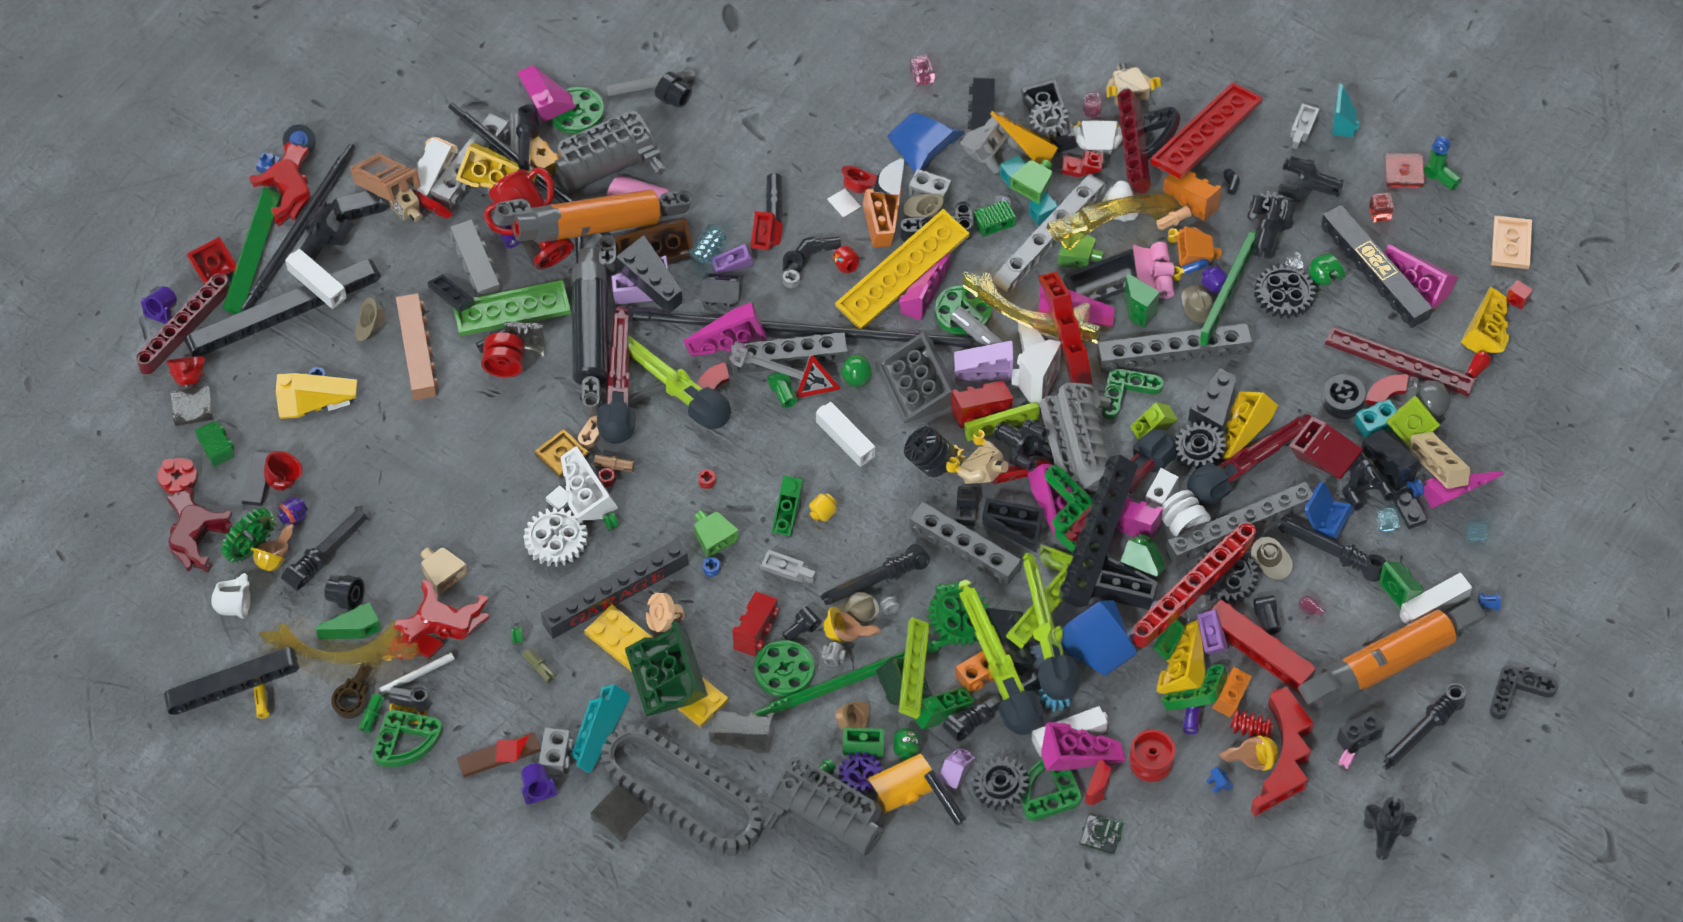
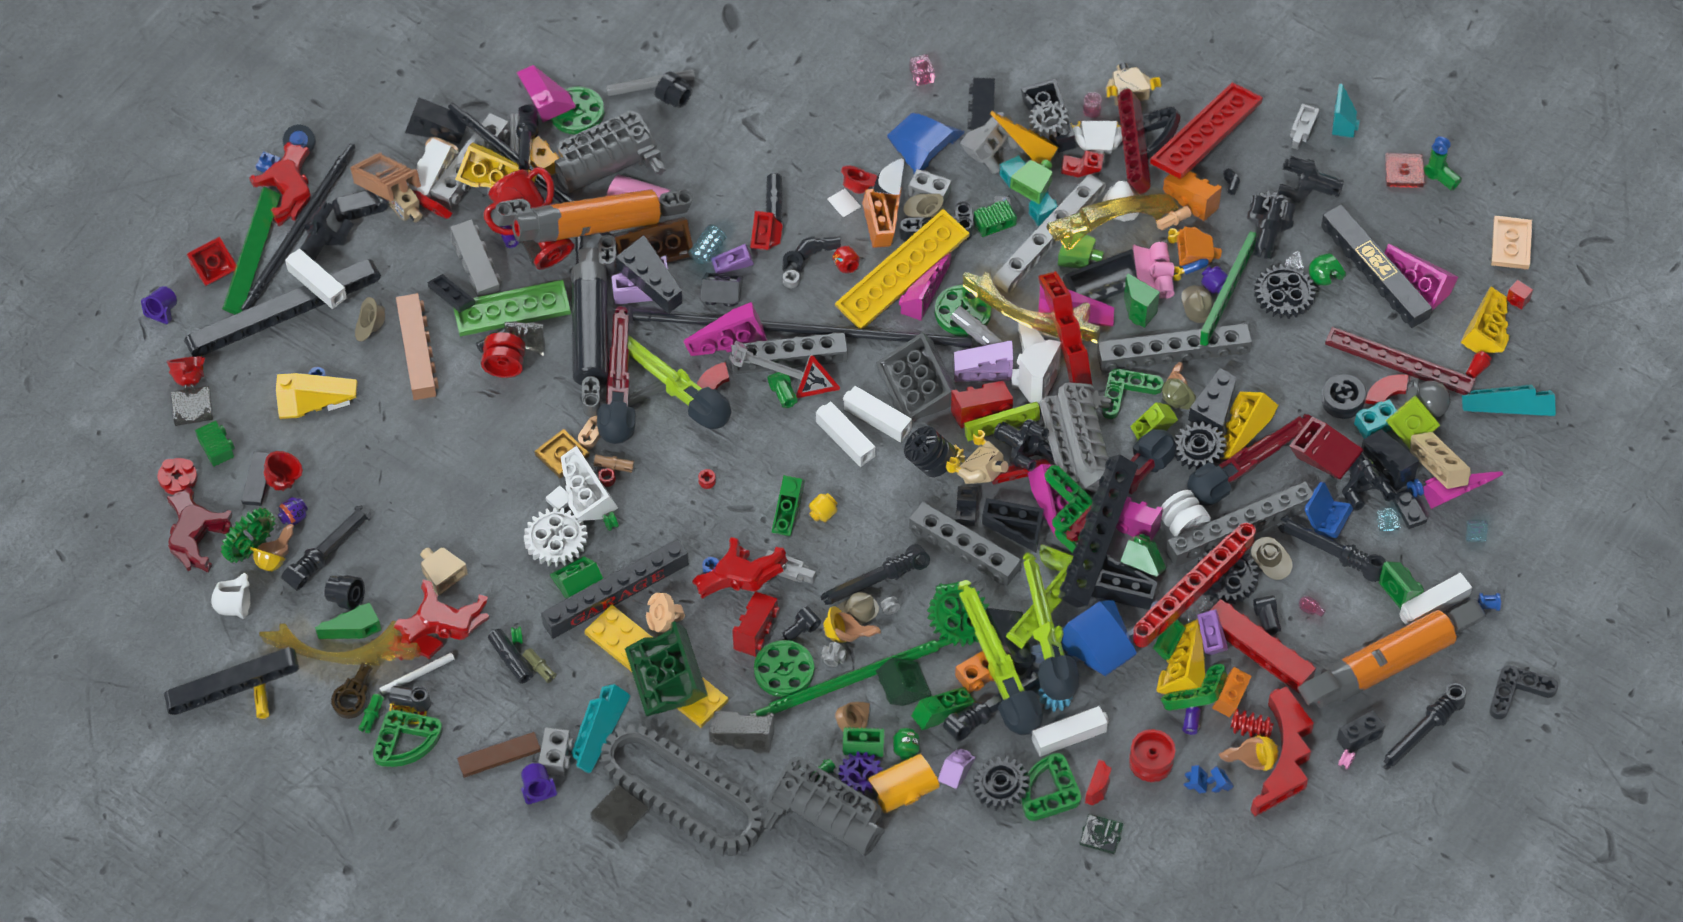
dark red beam [136,273,229,374] -> none
red sticker [496,734,530,762] -> none
bright green torso [694,510,739,558] -> none
green helmet [841,355,872,388] -> none
lime tile [899,617,929,719] -> none
black axle [924,770,966,825] -> none
dark pink wedge [1041,722,1126,771] -> none
white torso [1146,468,1179,509] -> none
black wheel [1363,797,1417,860] -> none
clear red brick [1369,192,1394,222] -> none
none -> black wedge [405,97,467,144]
none -> black axle [488,628,534,684]
none -> green slope [550,556,603,599]
none -> red animal [692,537,788,599]
none -> white brick [843,386,912,443]
none -> olive piece [1162,362,1196,410]
none -> blue tile [1184,765,1208,793]
none -> teal wedge [1462,385,1556,416]

